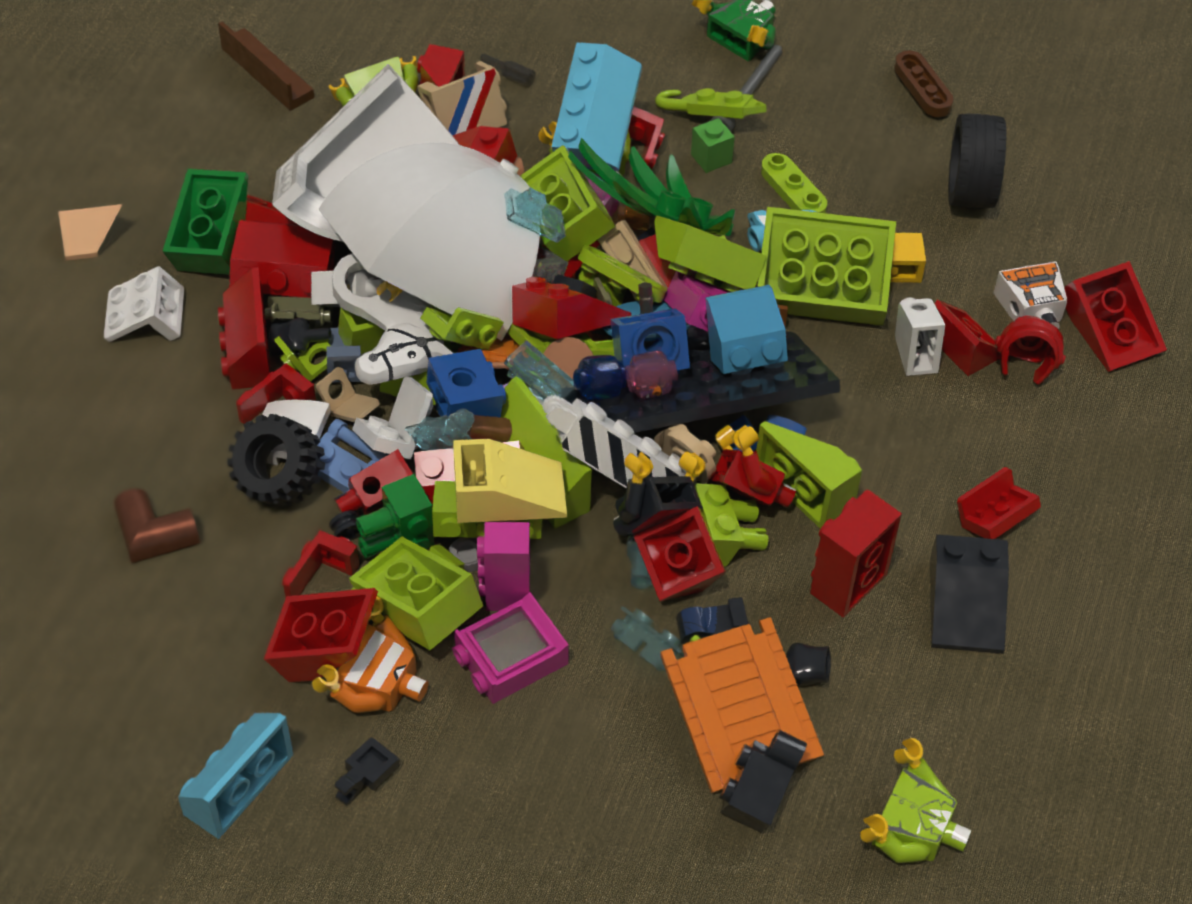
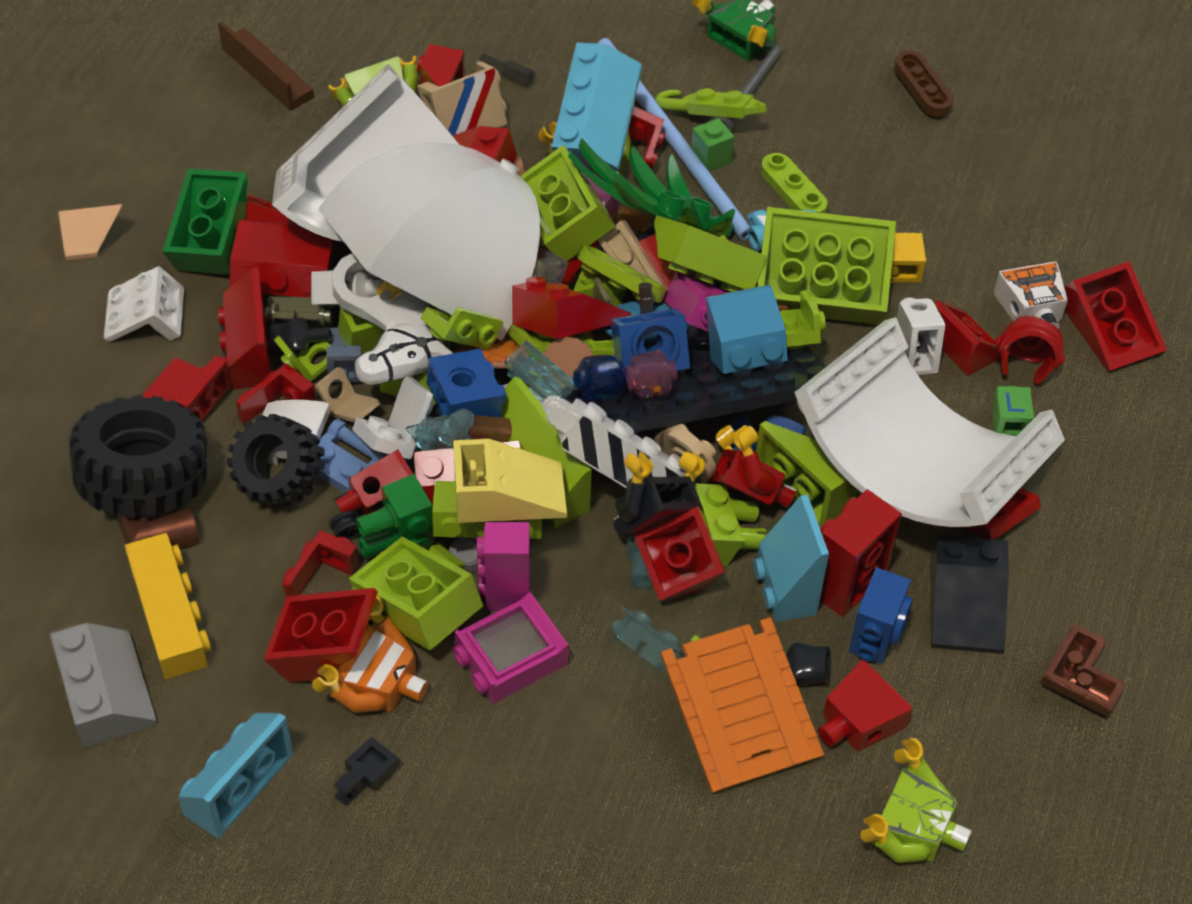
clear light blue hinge [504,188,566,243] -> none
black tile [553,274,597,298] -> none
leg [676,597,748,645] -> none
black hinge [720,729,807,833] -> none
black tyre [948,113,1007,209] -> none
none -> light grey slope [50,623,158,748]
none -> black tyre [69,395,207,519]
none -> yellow brick [125,533,211,680]
none -> red bracket [142,355,231,422]
none -> light blue piece [598,38,750,241]
none -> medium azure slope [753,495,829,622]
none -> lime bracket [780,290,826,350]
none -> white panel [794,317,1065,527]
none -> red torso [818,659,913,751]
none -> blue brick [848,567,914,664]
none -> bright green brick [991,386,1034,436]
none -> copper brick [1041,623,1126,718]

